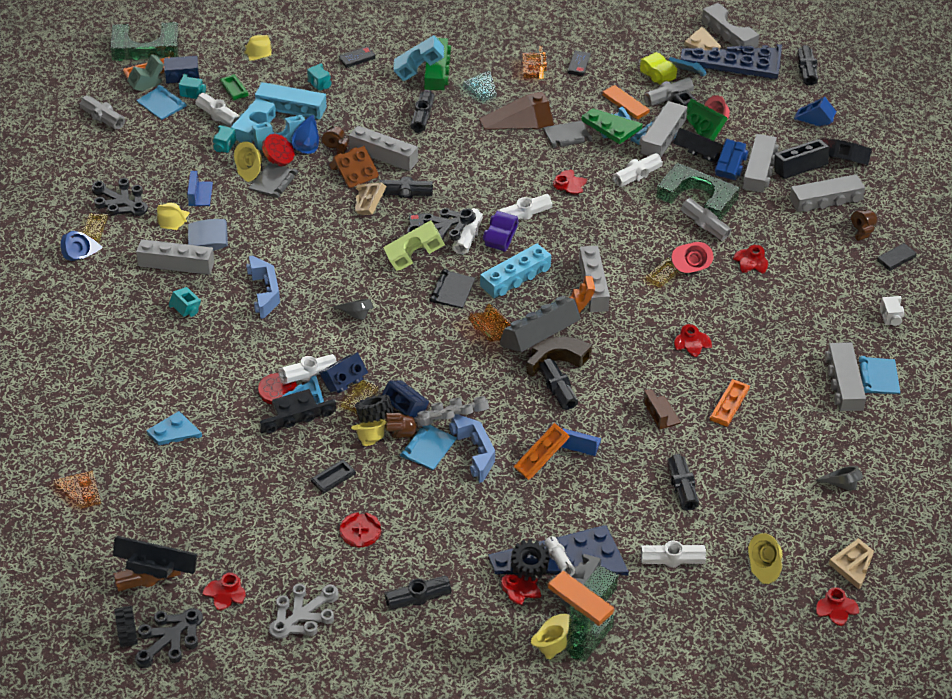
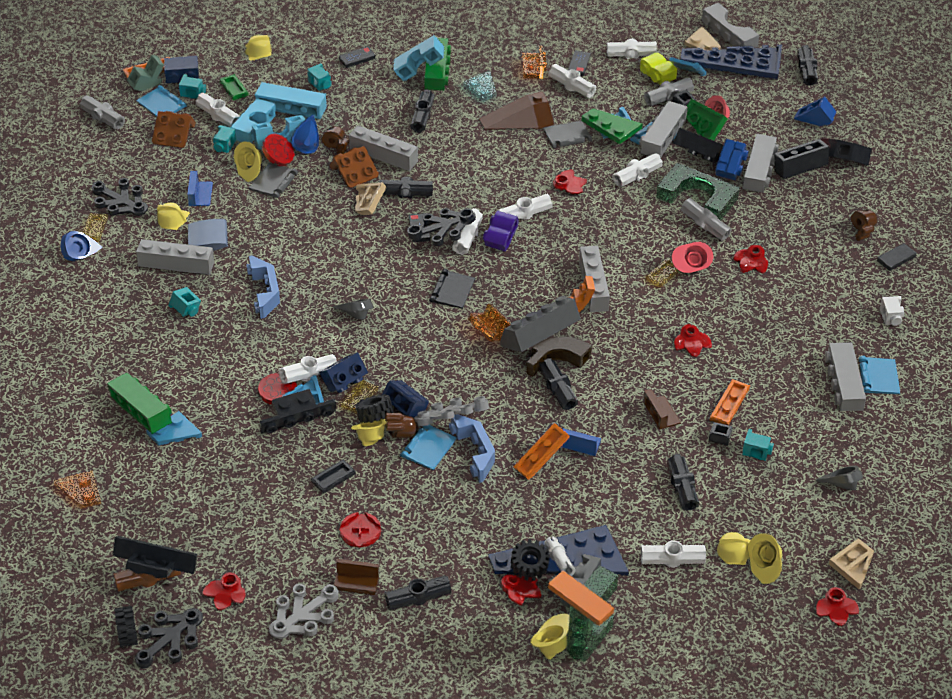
clear green arch [111,22,179,61] -> none
yellowish green arch [383,220,445,271] -> none
medium azure brick [480,243,551,298] -> none
orange tile [602,85,650,120] -> none
light grey brick [789,174,865,212] -> none
none -> brick [107,372,172,434]
none -> dark orange bracket [152,111,196,148]
none -> reddish brown panel [334,559,380,595]
none -> white piece [549,64,596,98]
none -> white piece [607,39,657,59]
none -> black brick [708,422,733,446]
none -> light yellow piece [717,532,751,565]
none -> teal brick [742,429,774,461]

